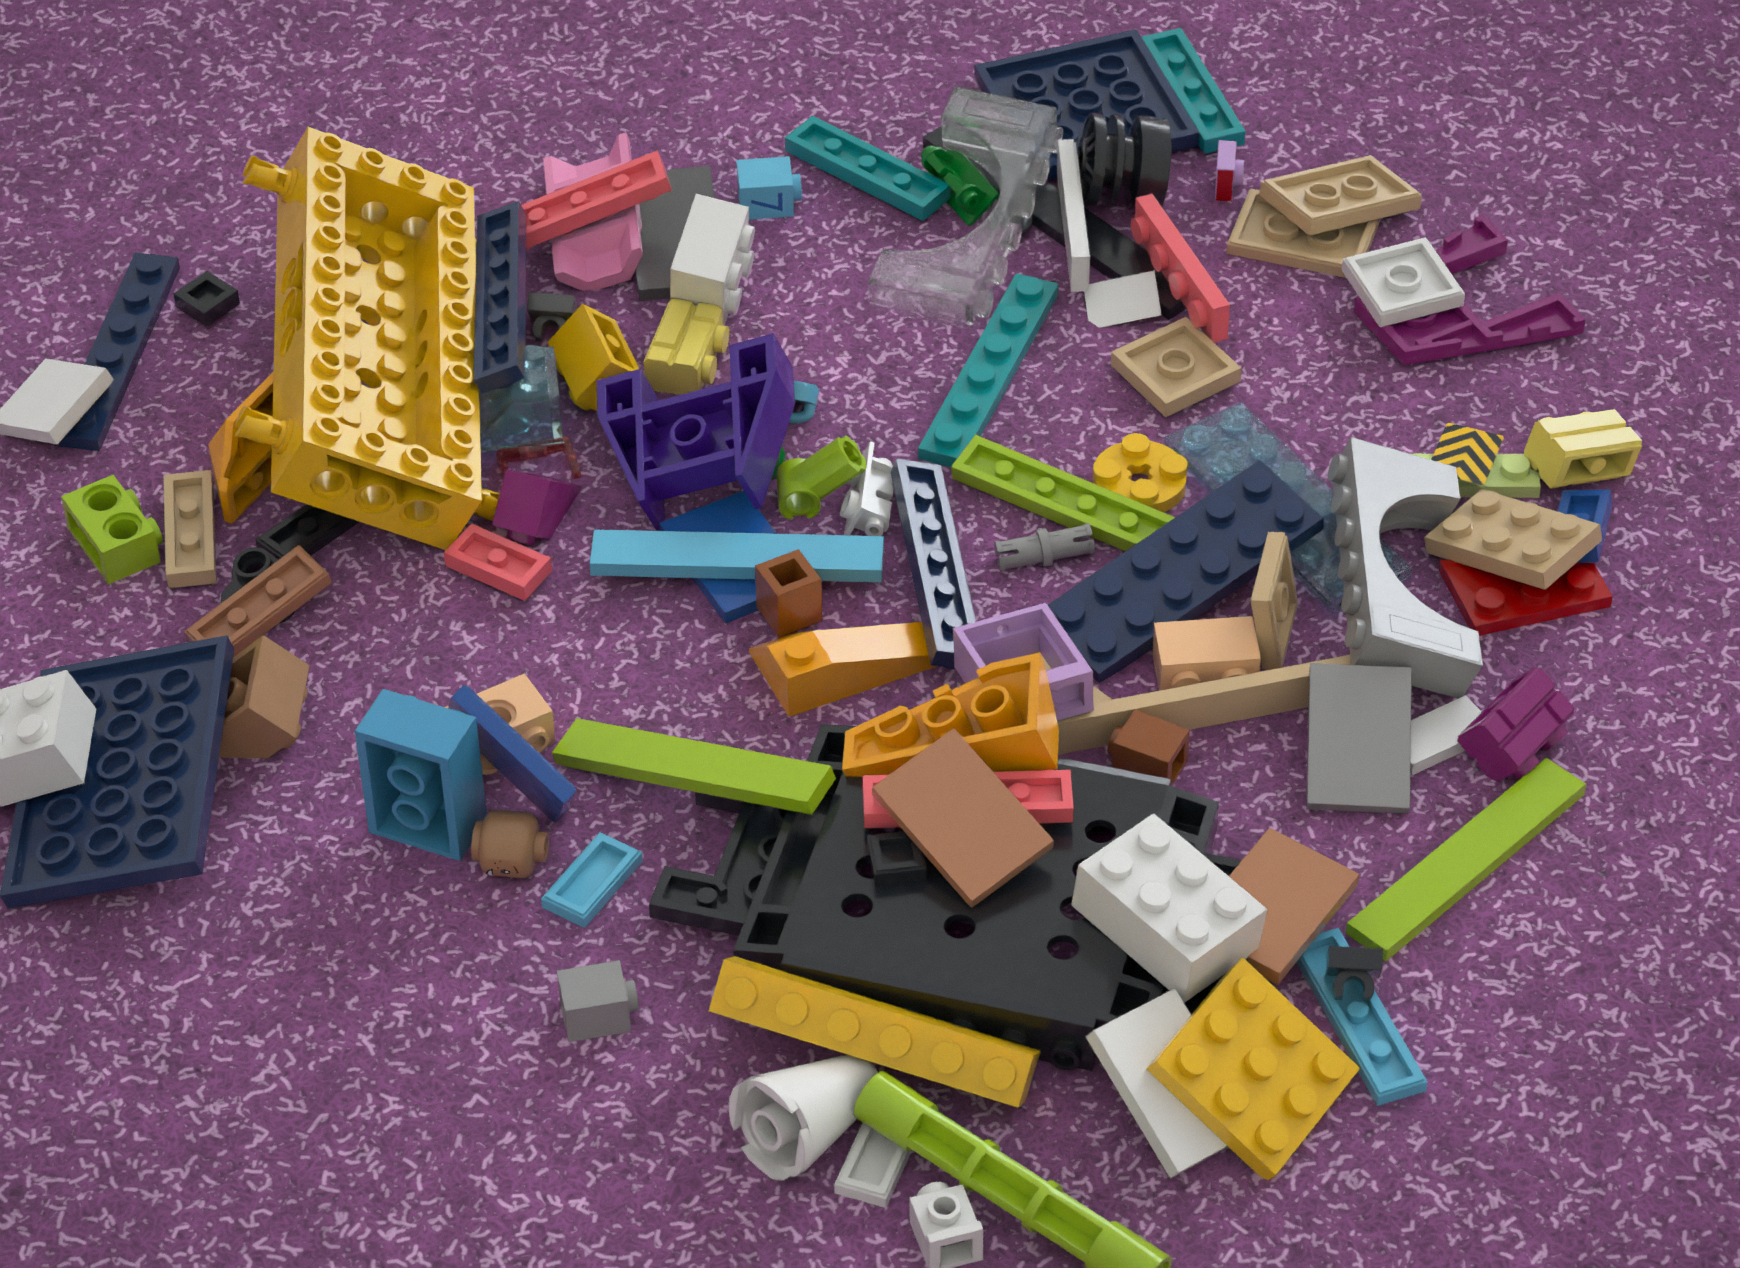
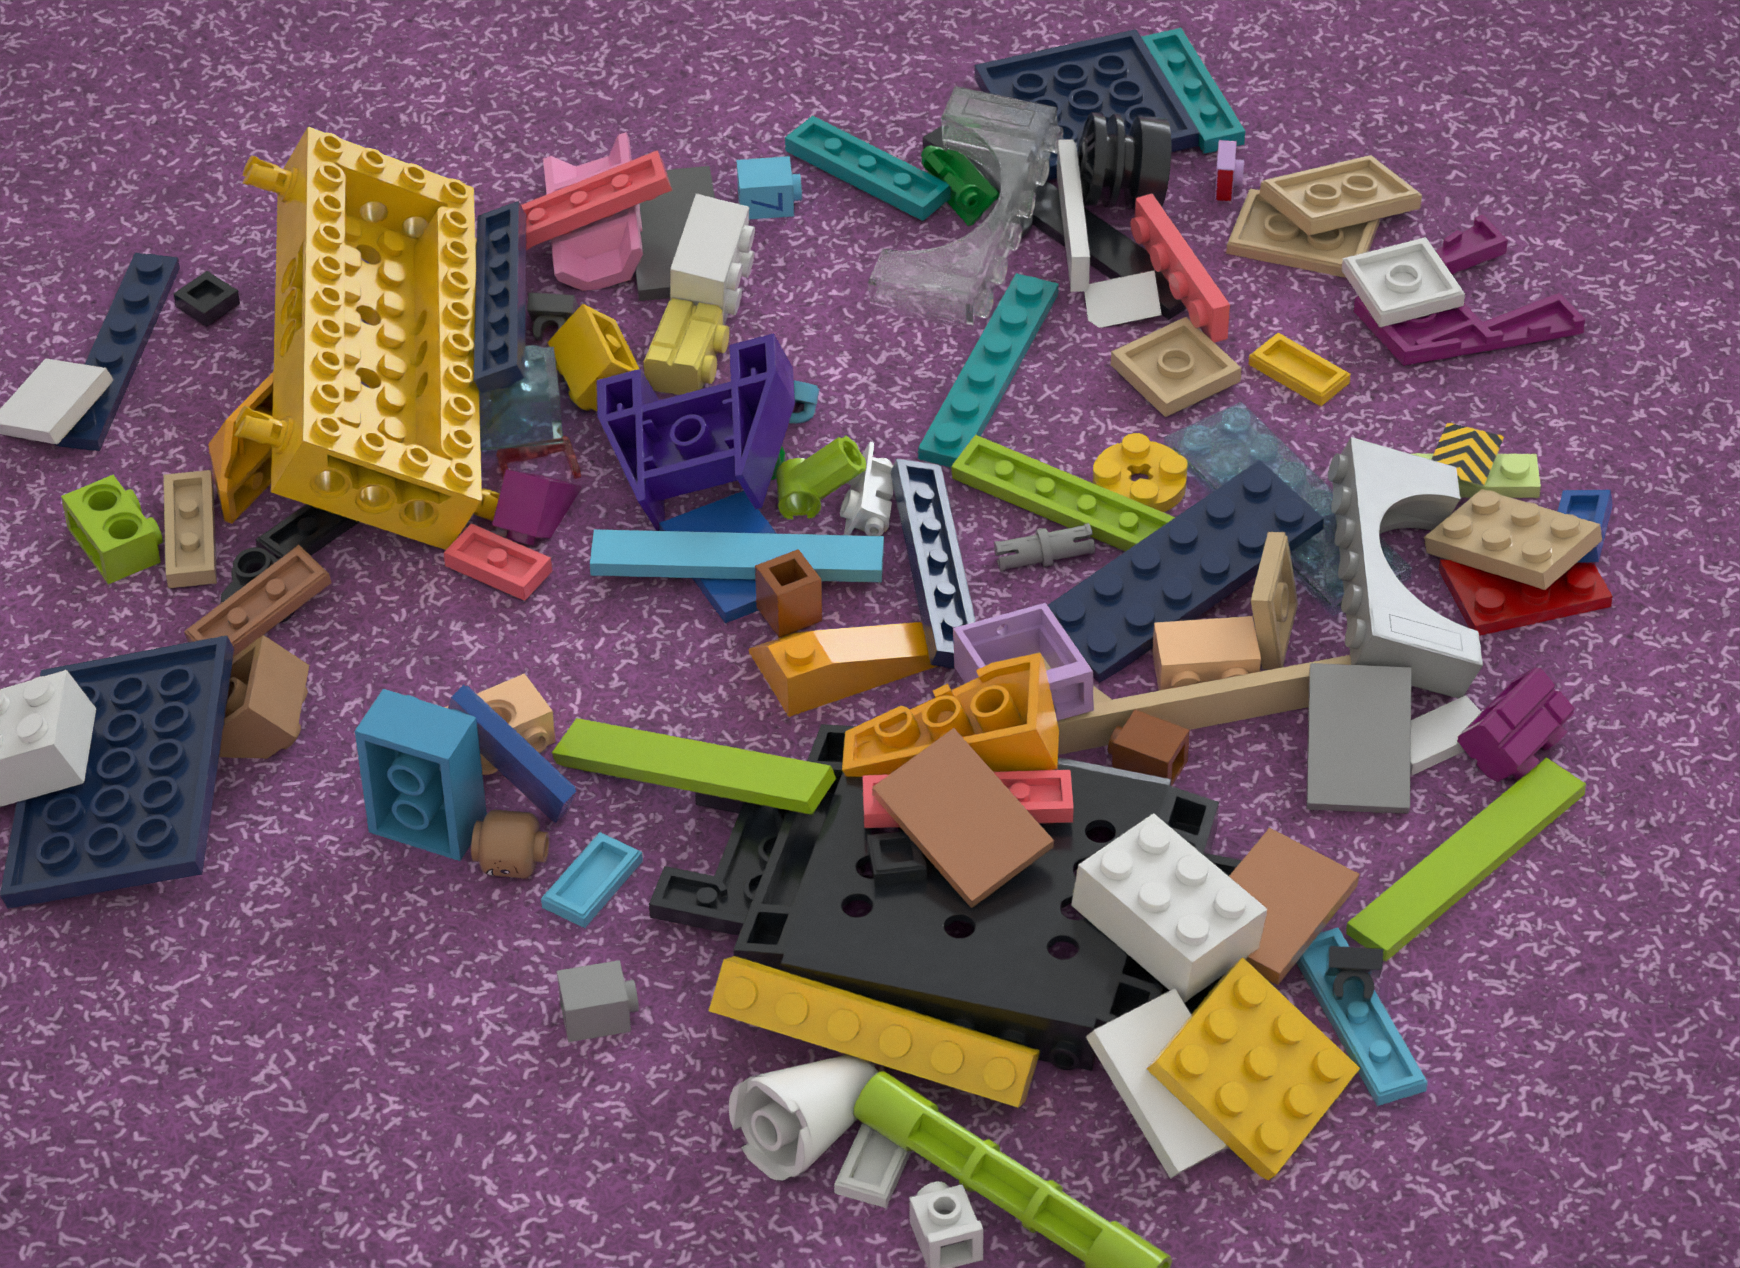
light yellow brick [1524,409,1642,489] -> none
none -> yellow tile [1248,333,1351,407]

